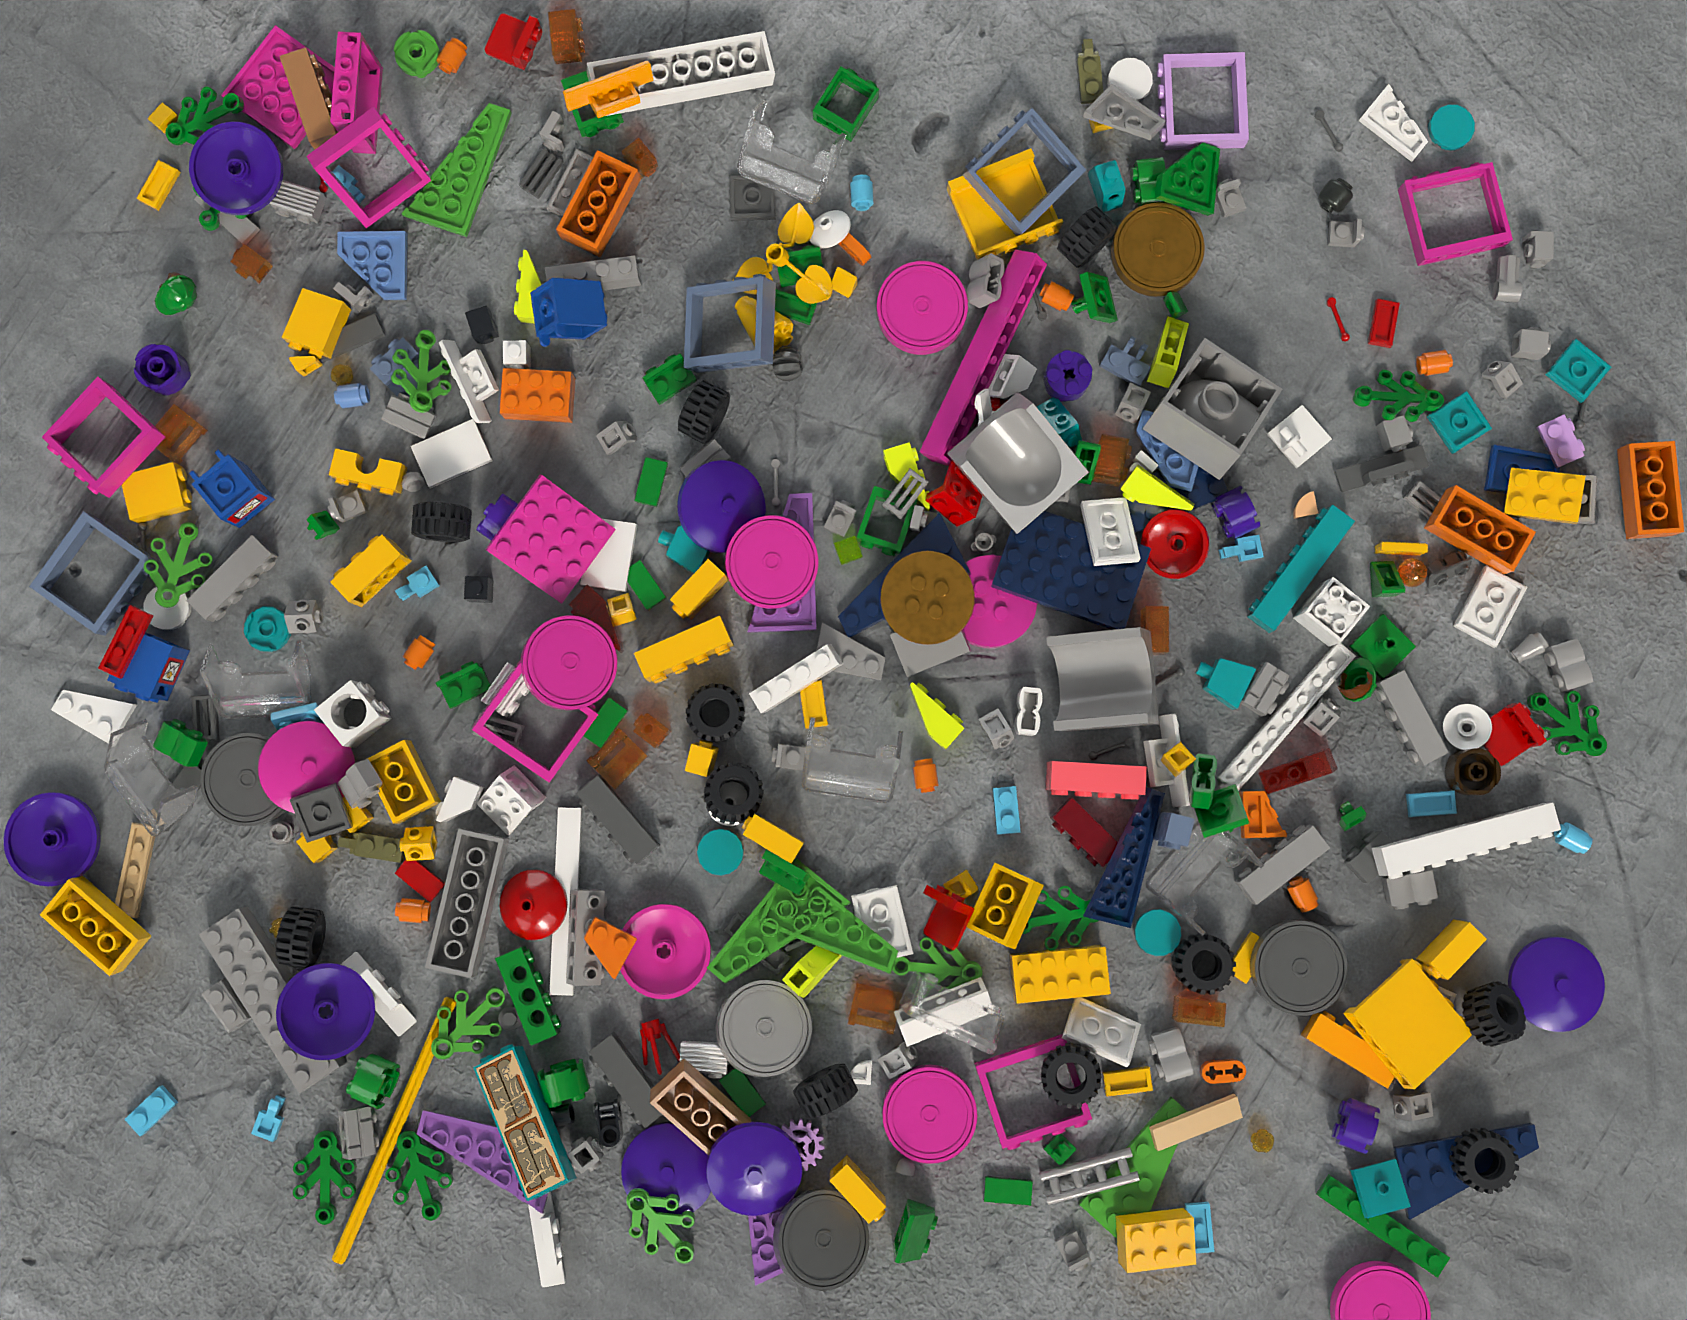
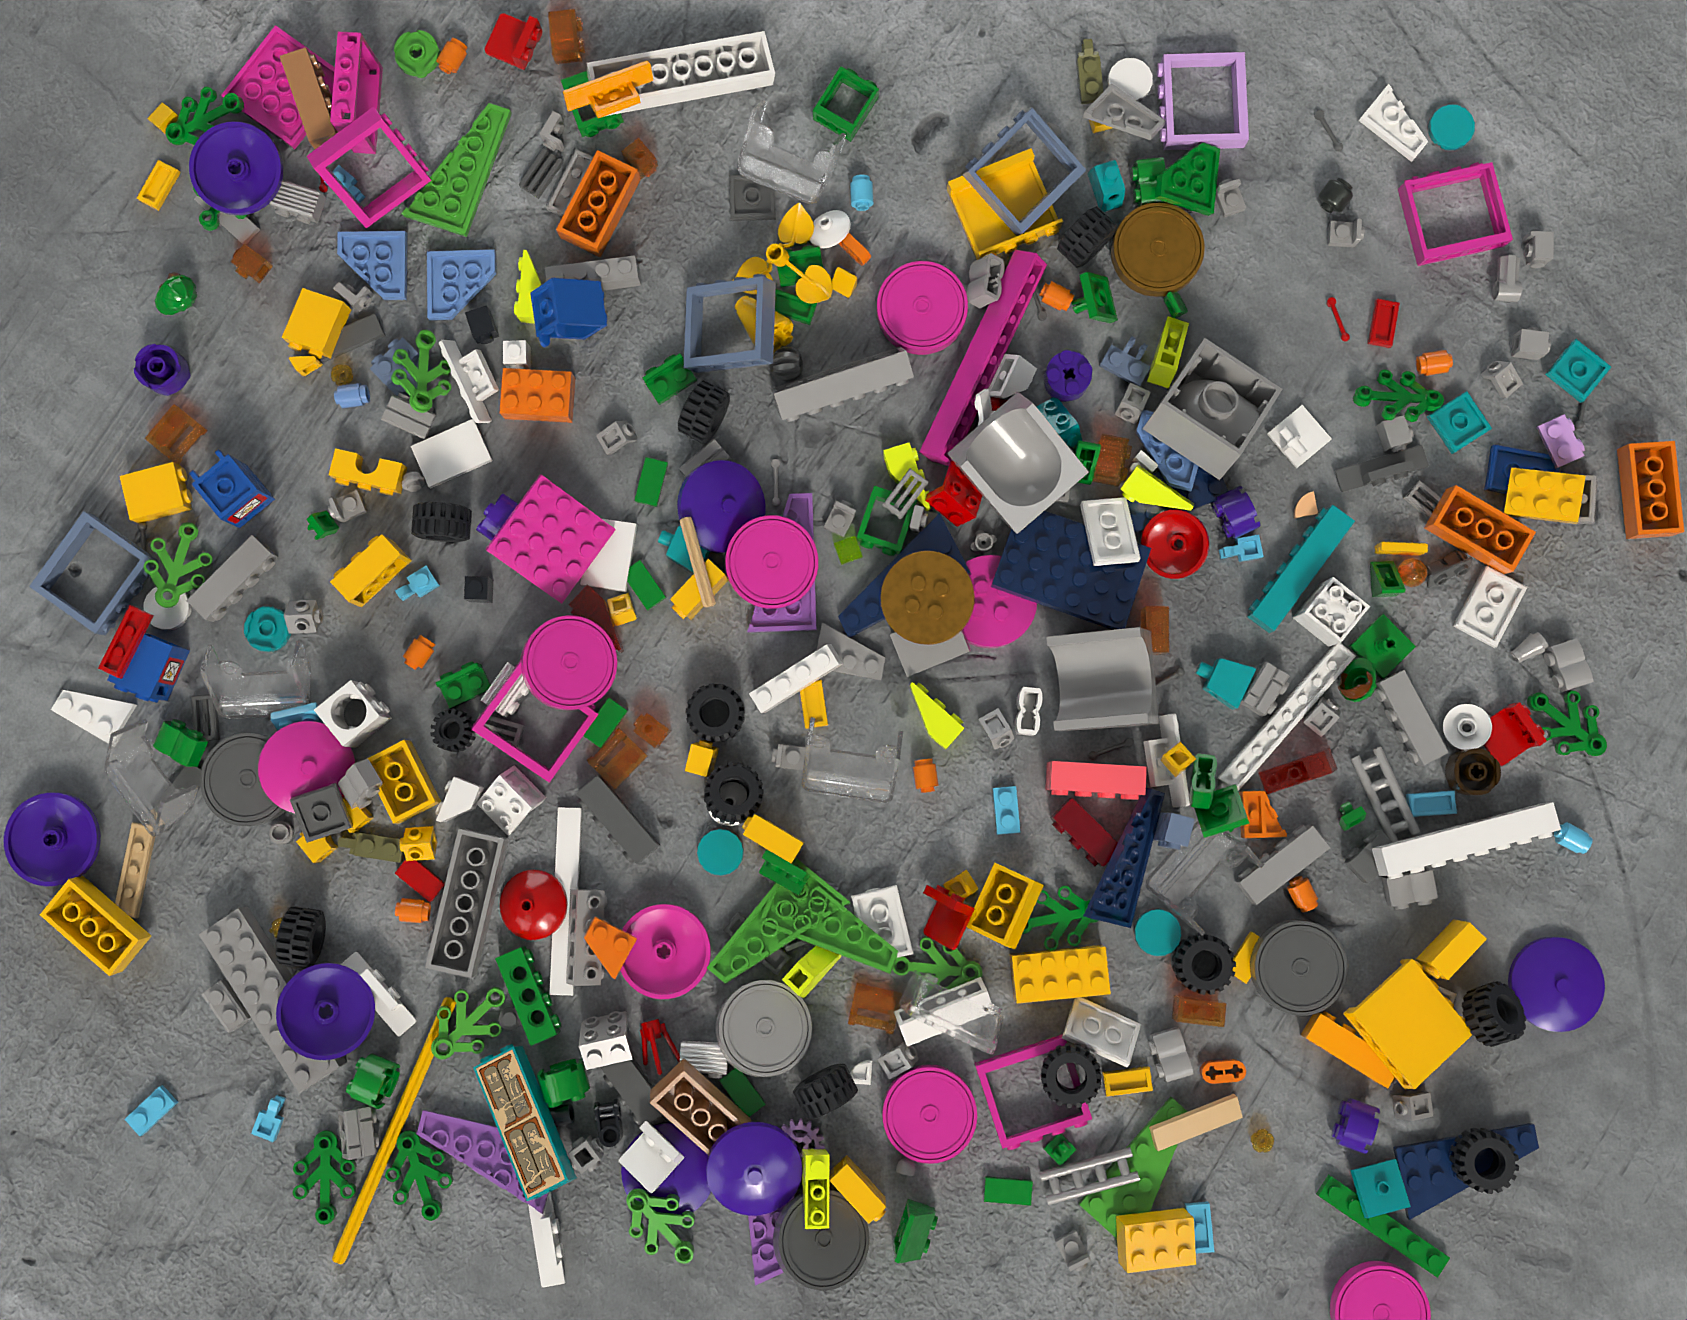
dark pink window [42,377,166,498] -> none
yellow brick [634,616,734,684] -> none
none -> medium blue plate [427,249,497,320]
none -> black tyre [430,709,476,752]
none -> light grey bracket [579,1011,633,1070]
none -> white bracket [619,1121,685,1193]
none -> tan axle [680,517,716,608]
none -> light grey brick [770,347,914,422]
none -> neon yellow slope [802,1149,830,1229]
none -> light grey bar [1351,746,1420,842]

